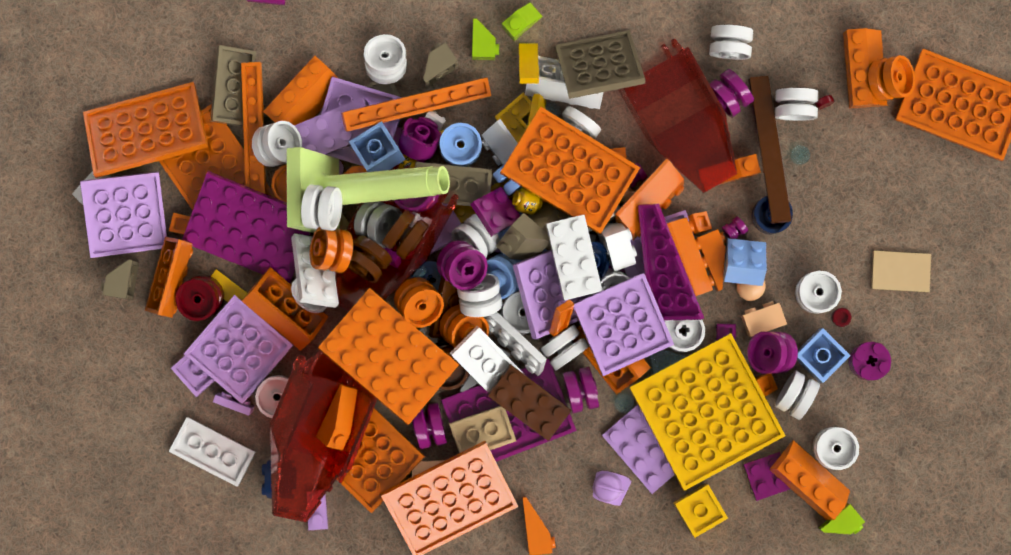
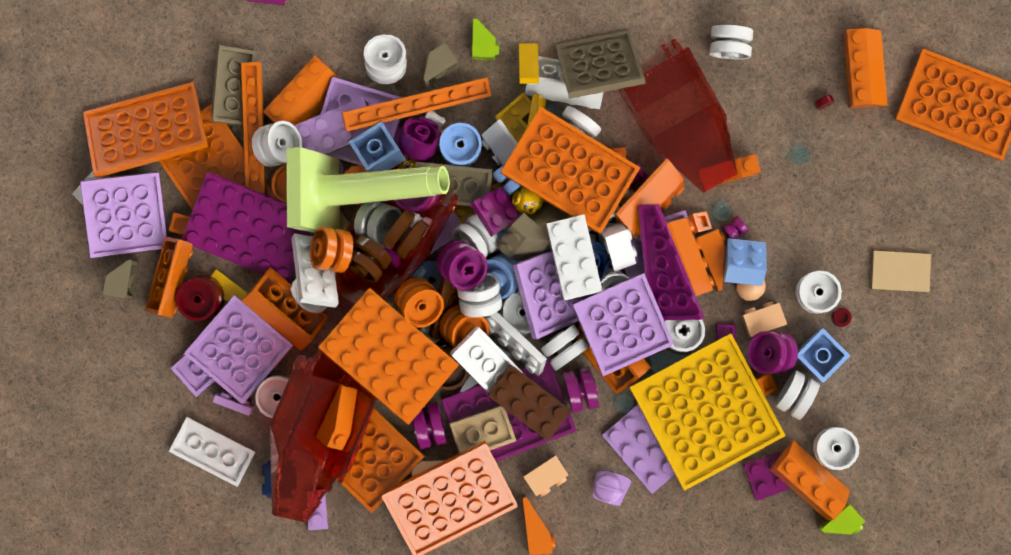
white wheel [301,184,342,231] -> none
lime slope [502,3,543,41] -> none
orange tile [549,299,574,337] -> none
yellow container [673,483,728,538] -> none
magenta wheel [706,68,754,118] -> none
reddish brown tile [749,76,792,224] -> none
dark blue brick [751,196,793,235] -> none
white wheel [775,88,818,121] -> none
magenta brick [849,342,891,380] -> none
orange wheel [868,55,915,101] -> none
none -> light nougat brick [523,455,568,497]
none -> clear light blue tile [712,202,732,222]

